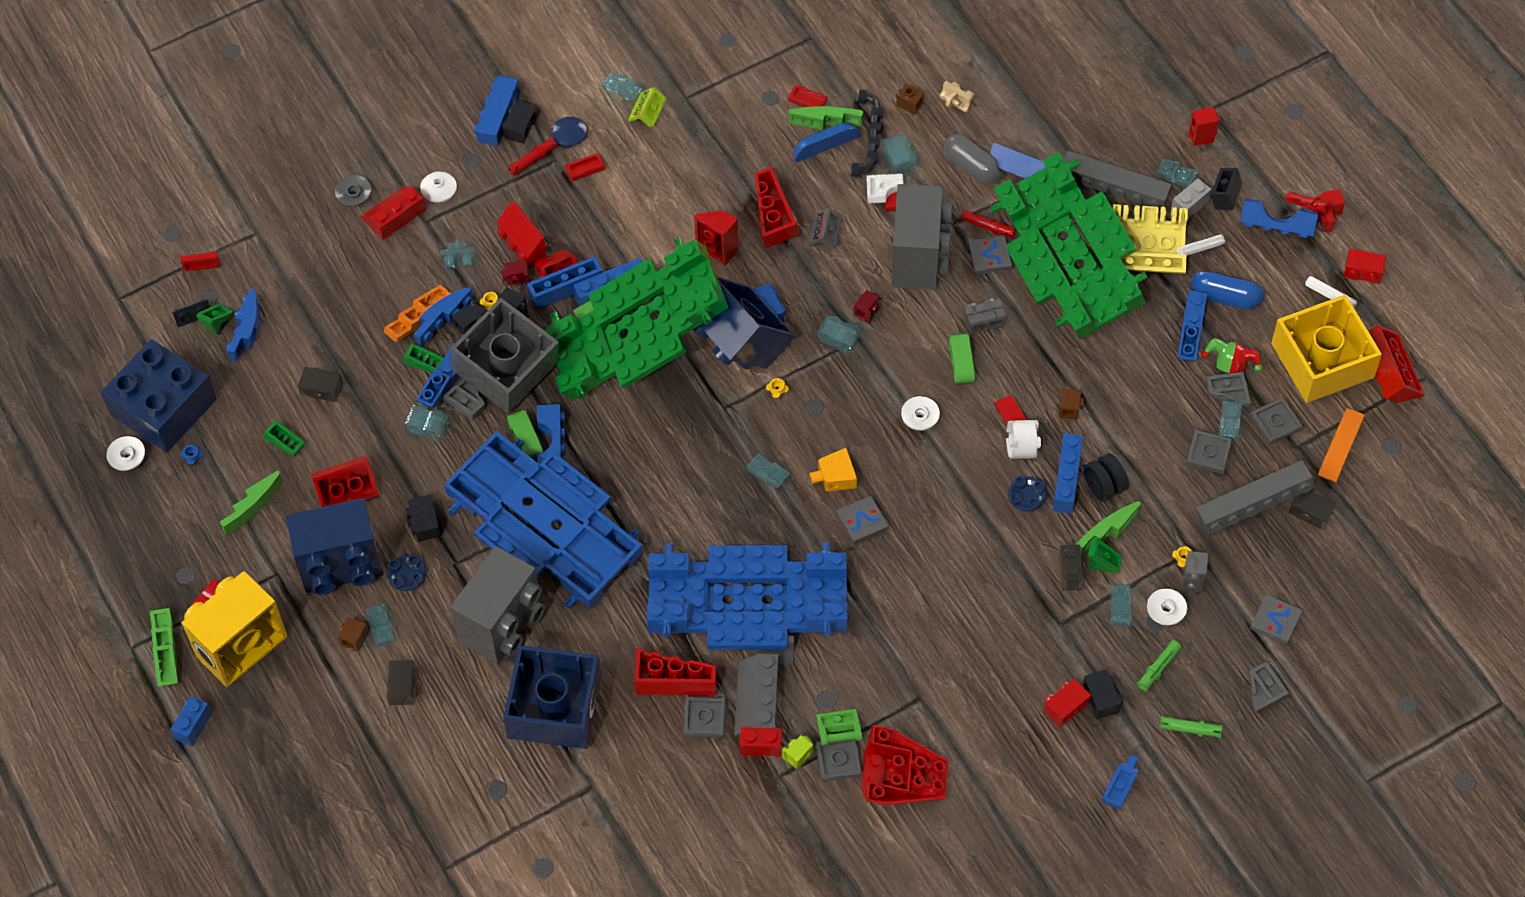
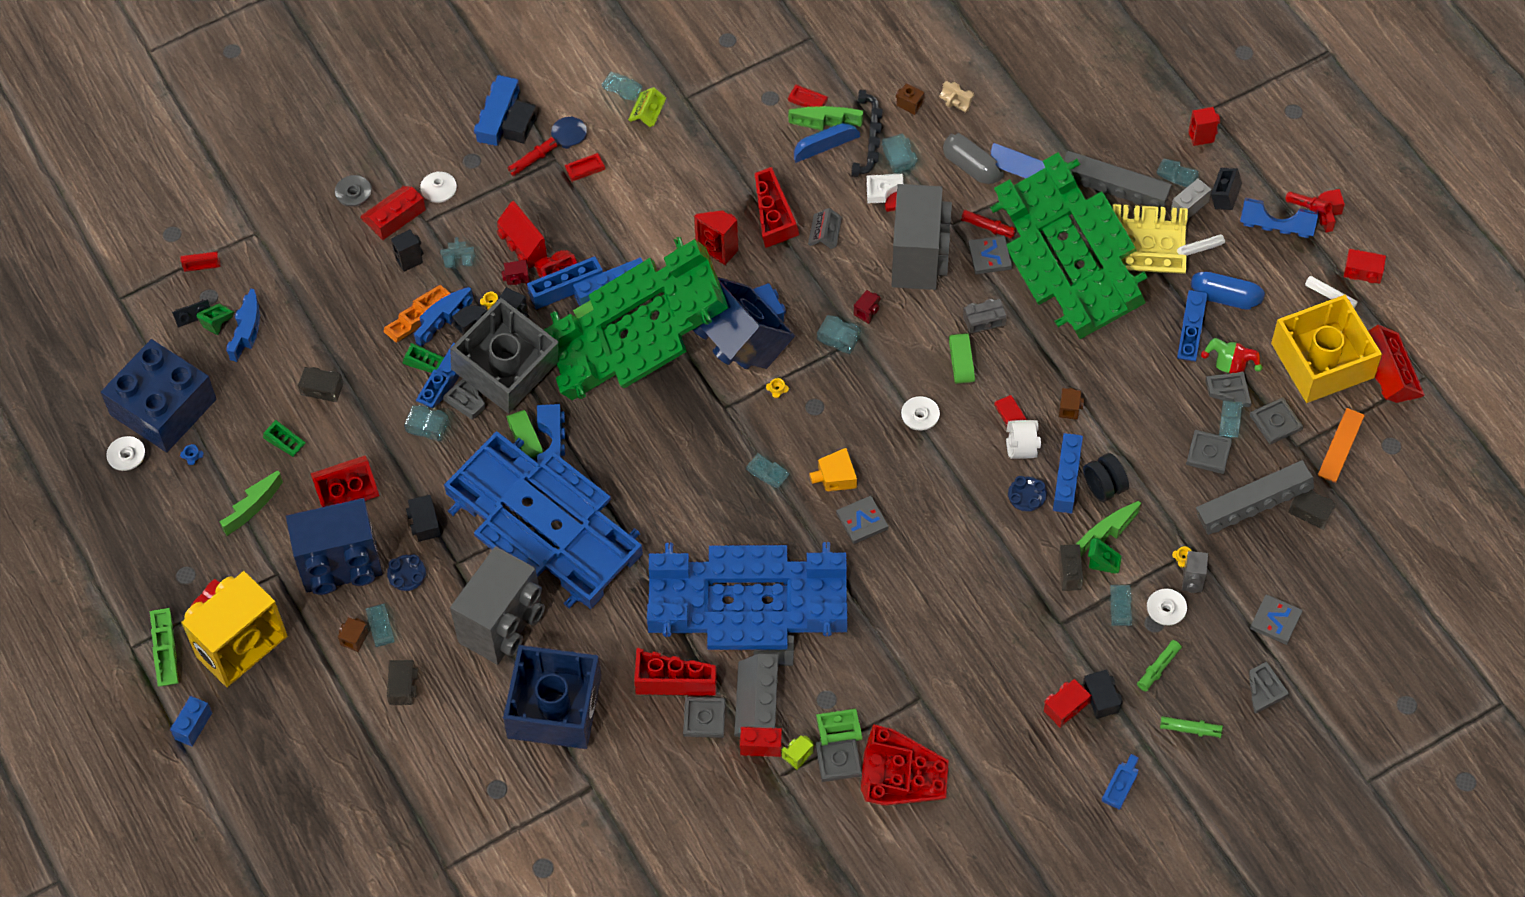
none -> black brick [391,229,424,272]

